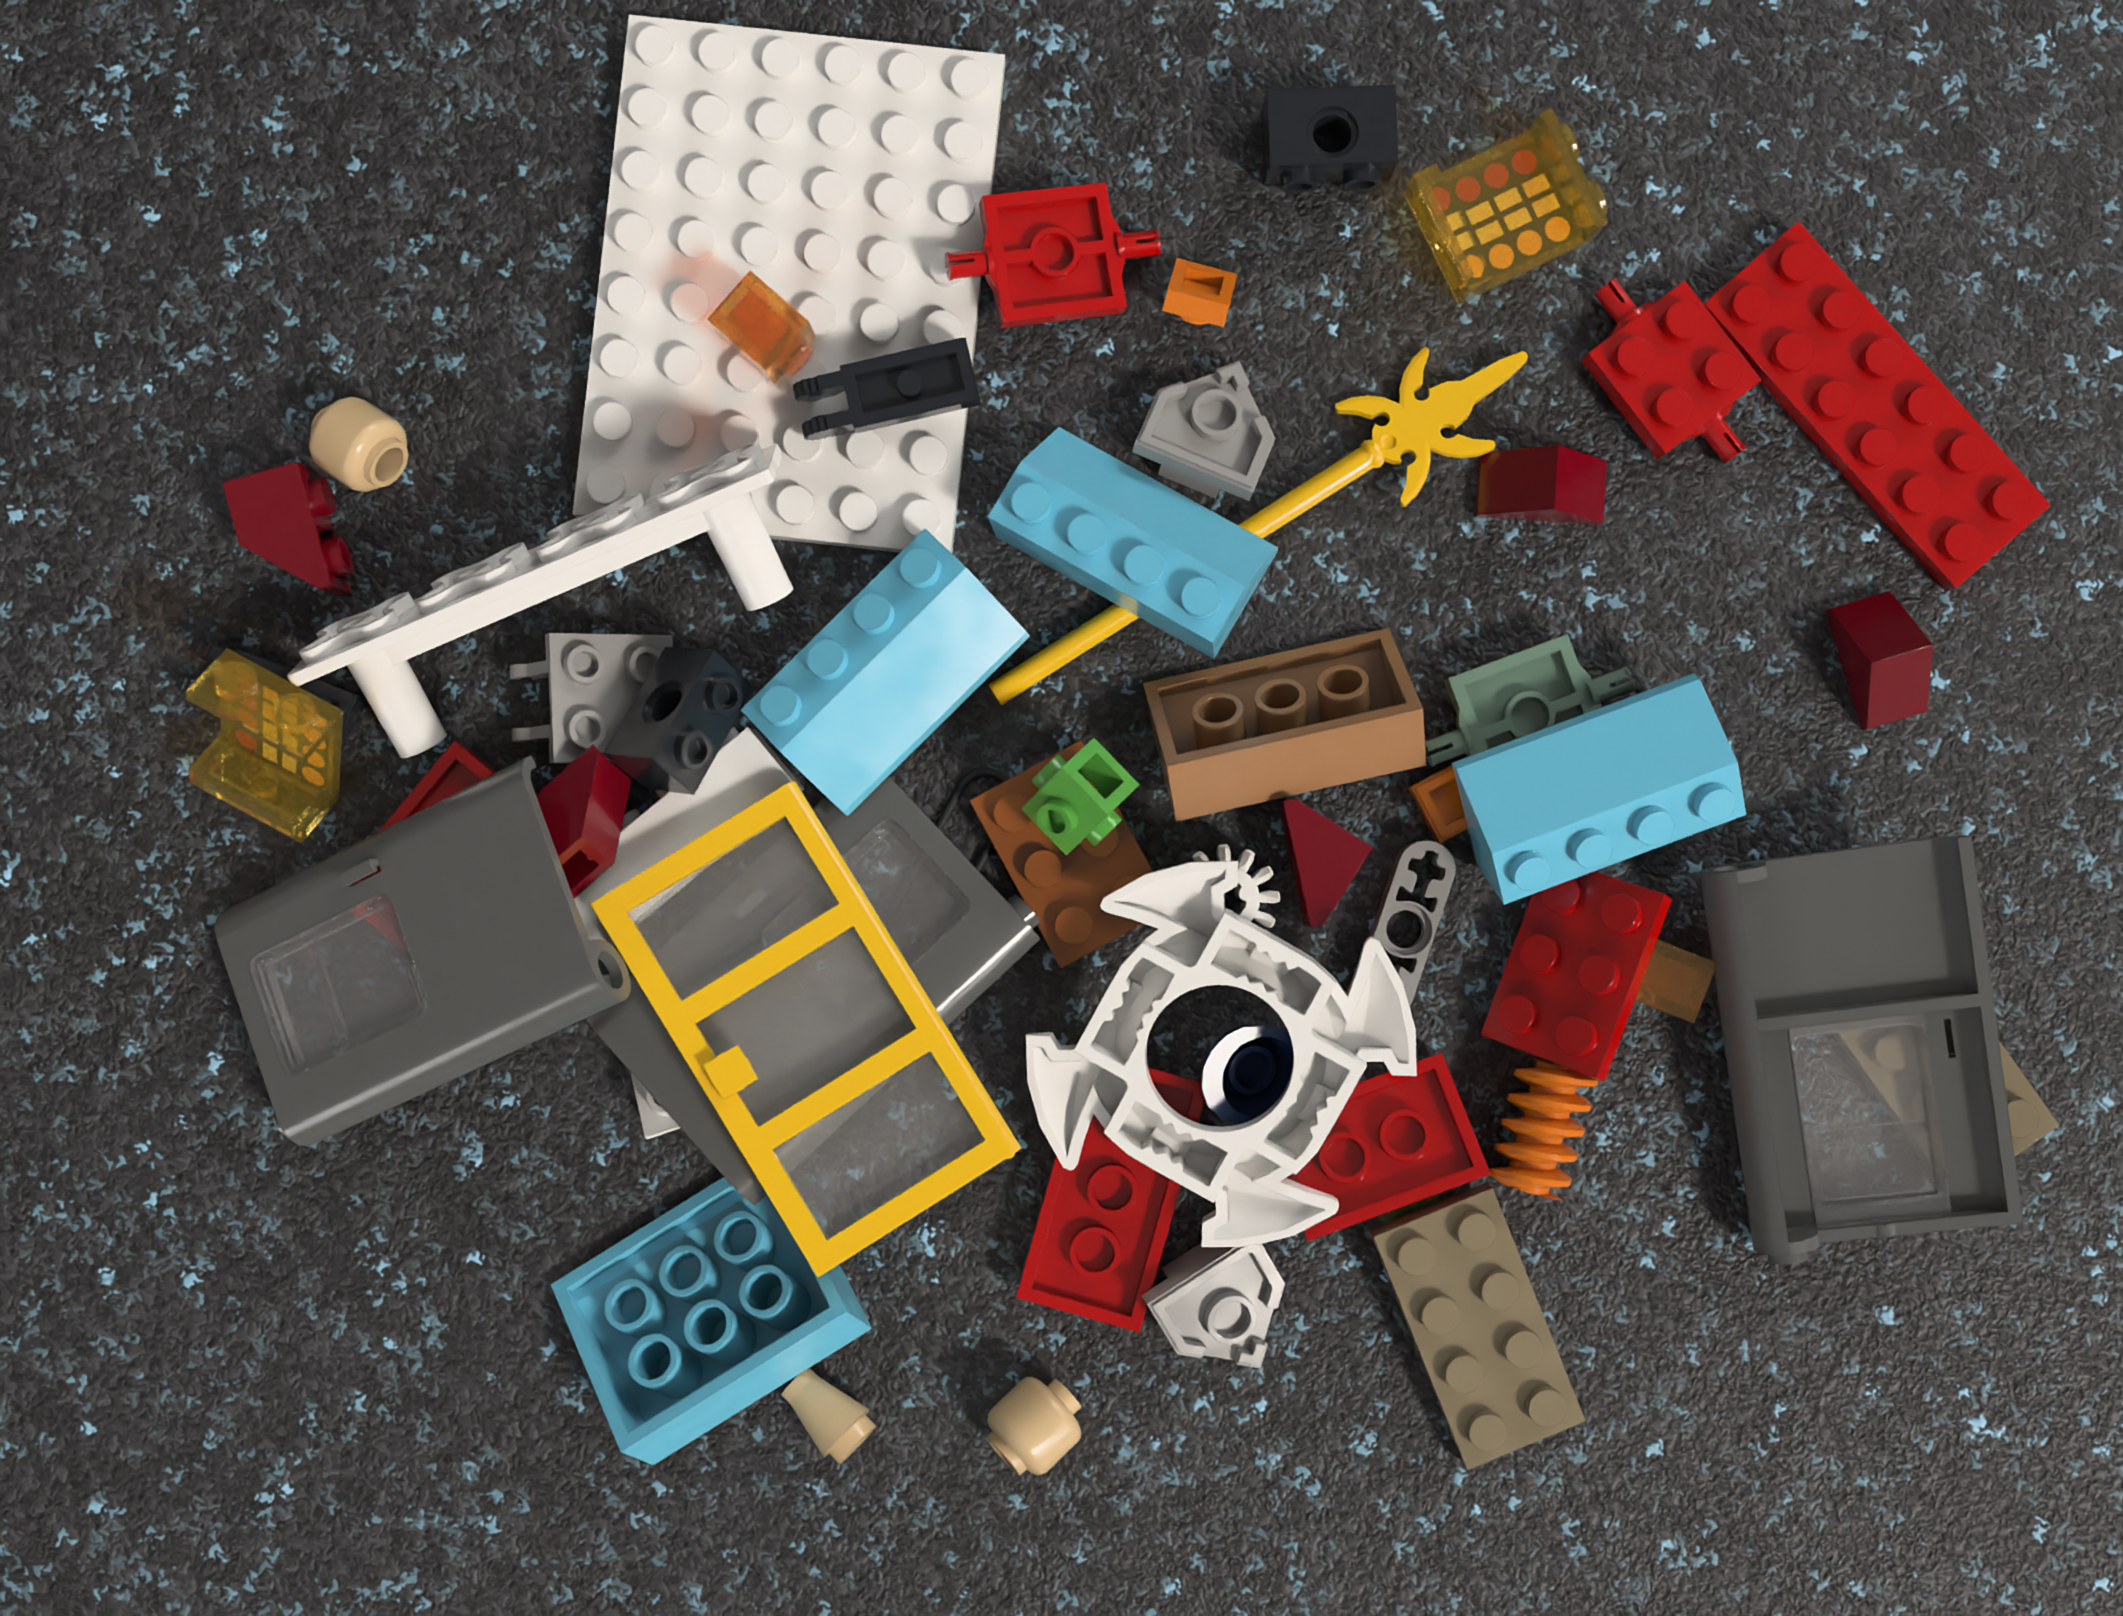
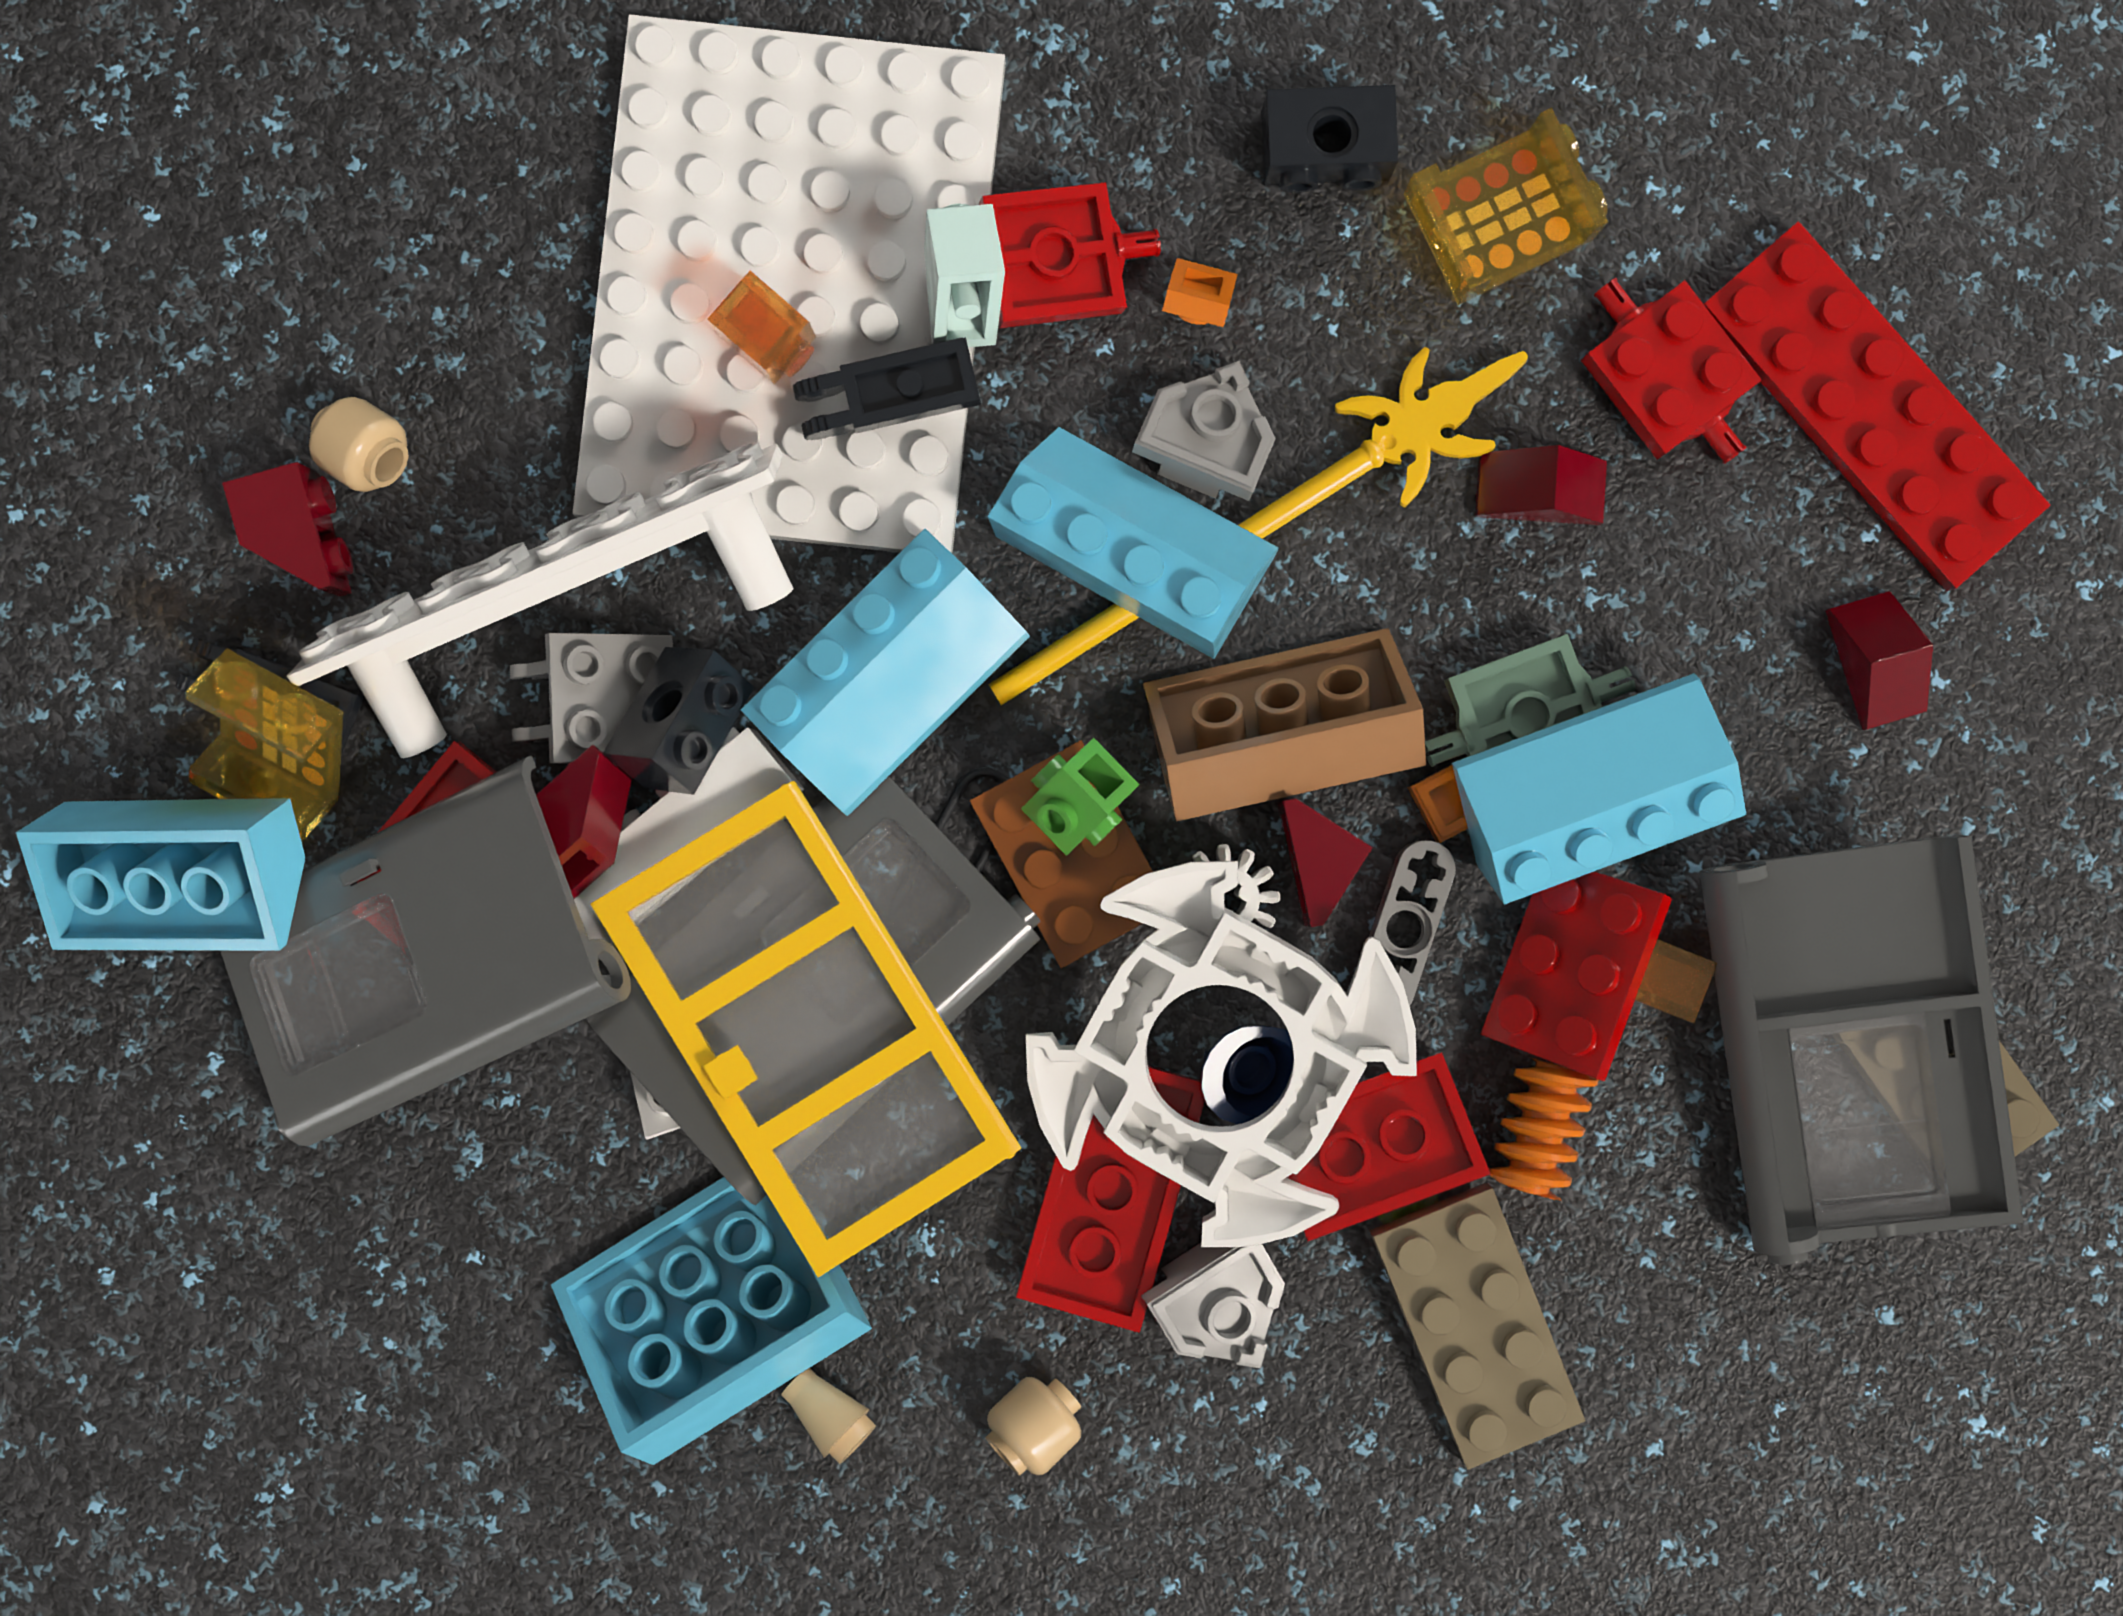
none -> medium azure slope [16,798,305,951]
none -> light aqua slope [924,203,1005,347]

